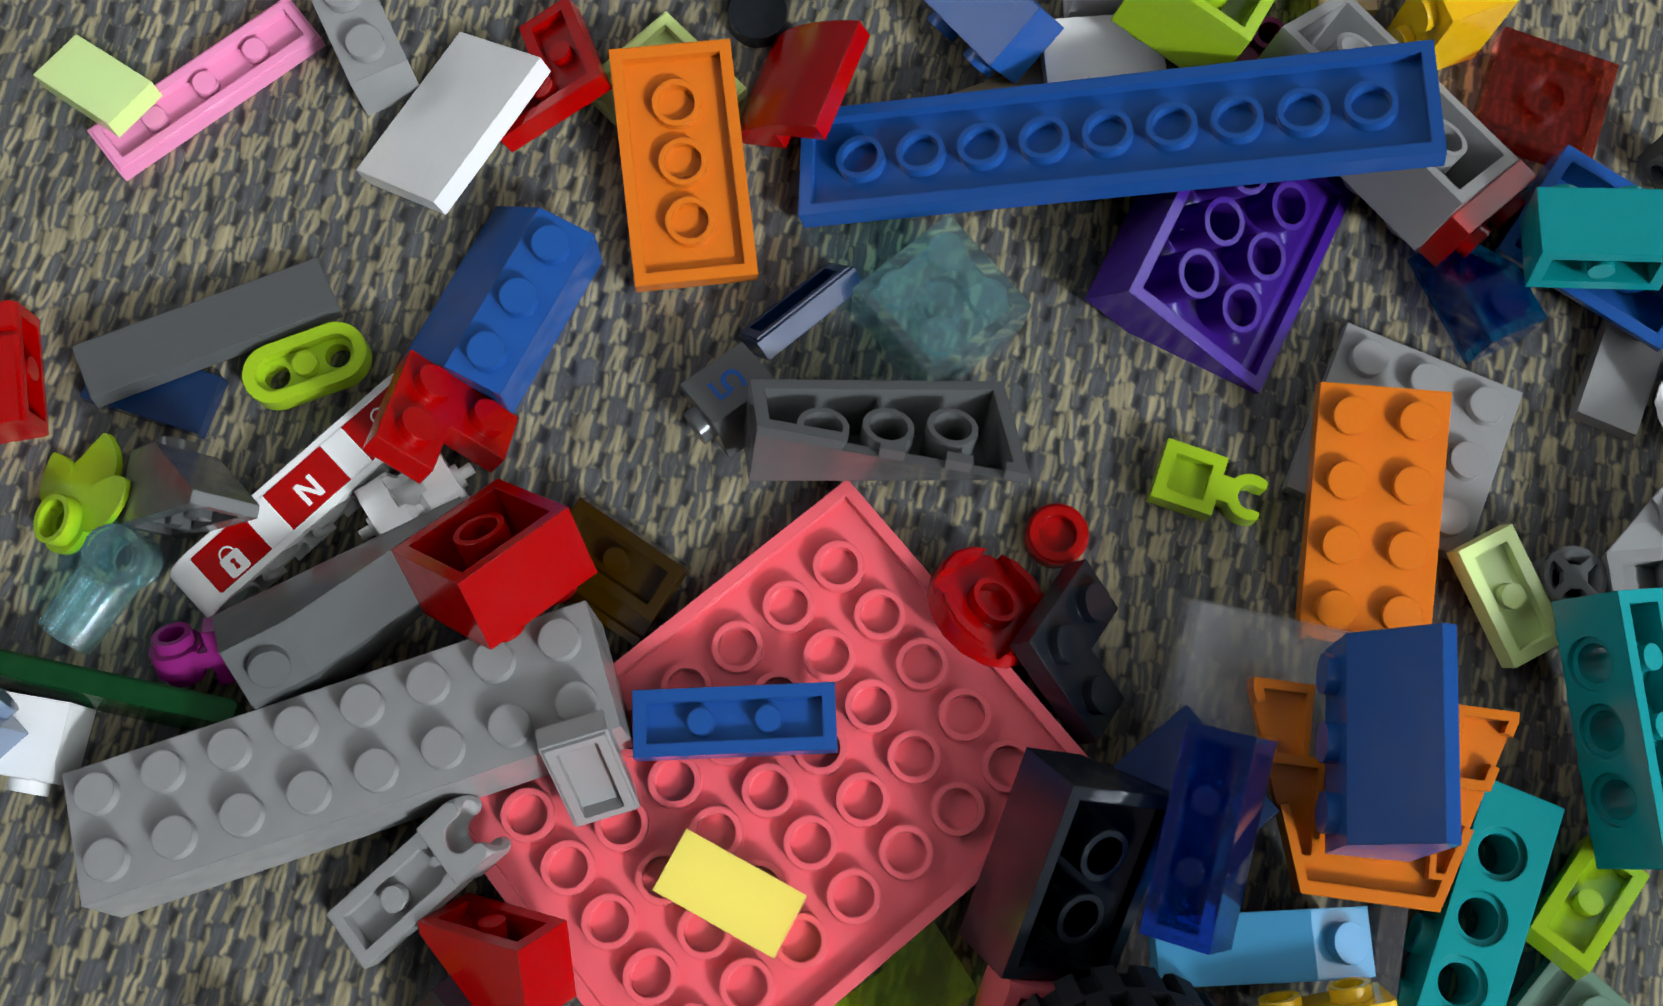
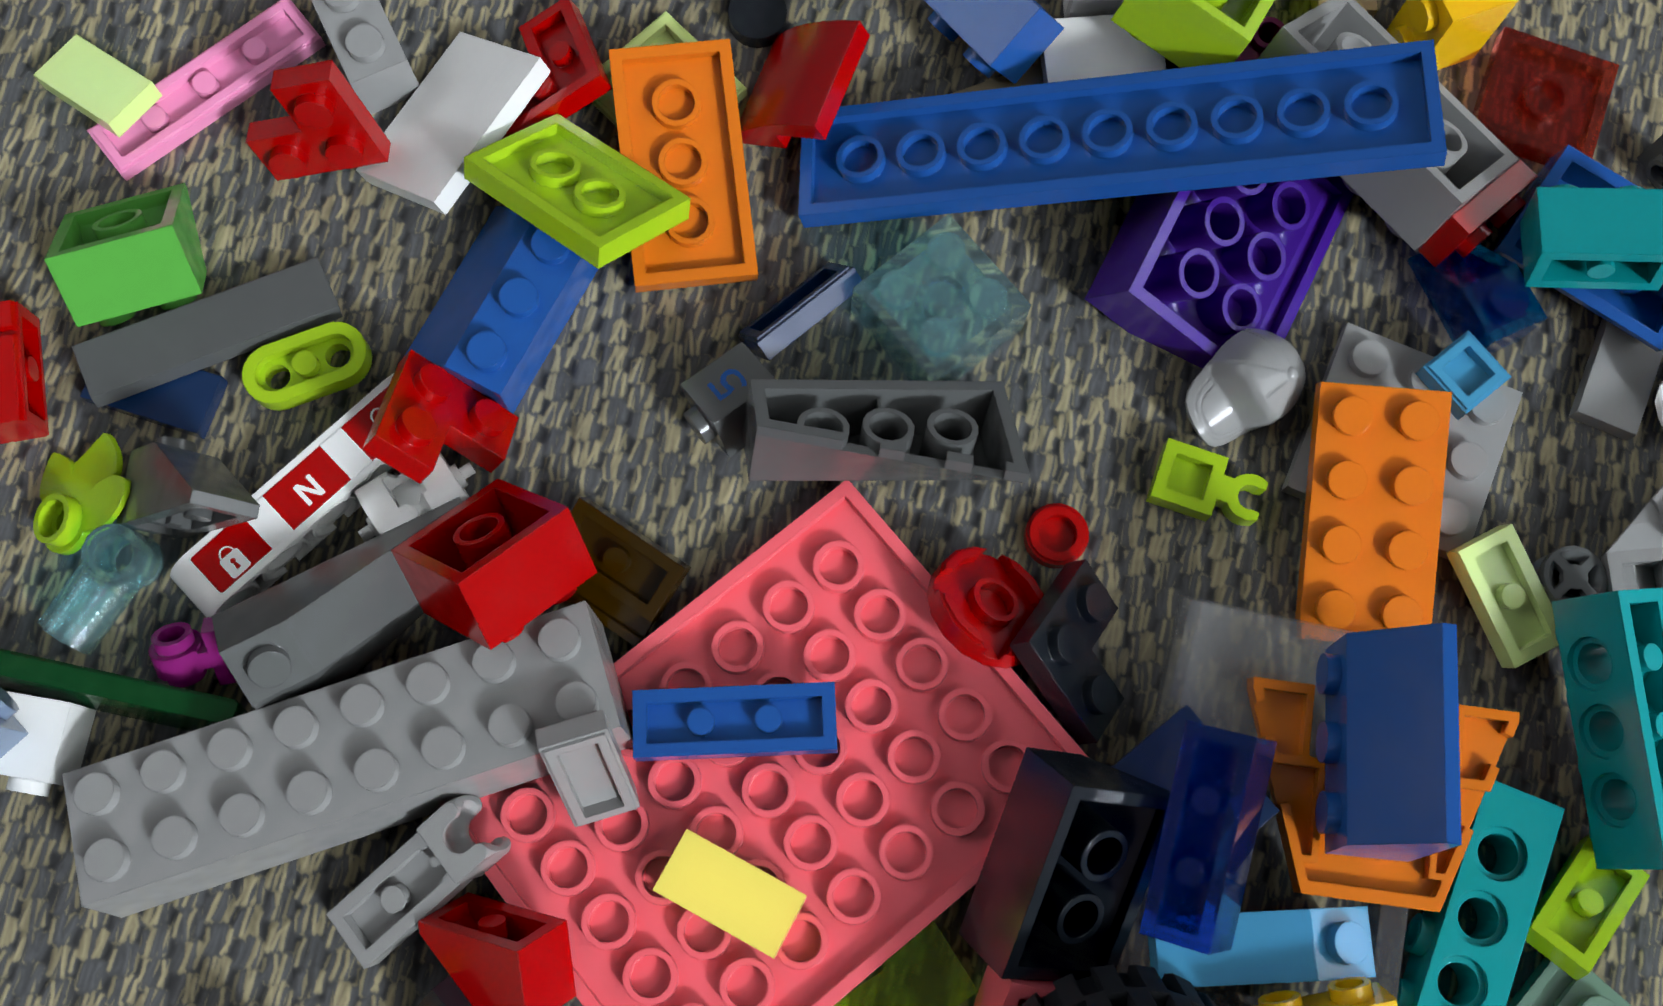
none -> bright green slope [44,183,207,327]
none -> red plate [246,60,391,181]
none -> lime plate [464,113,691,269]
none -> light grey piece [1185,328,1306,447]
none -> dark azure tile [1415,330,1511,420]

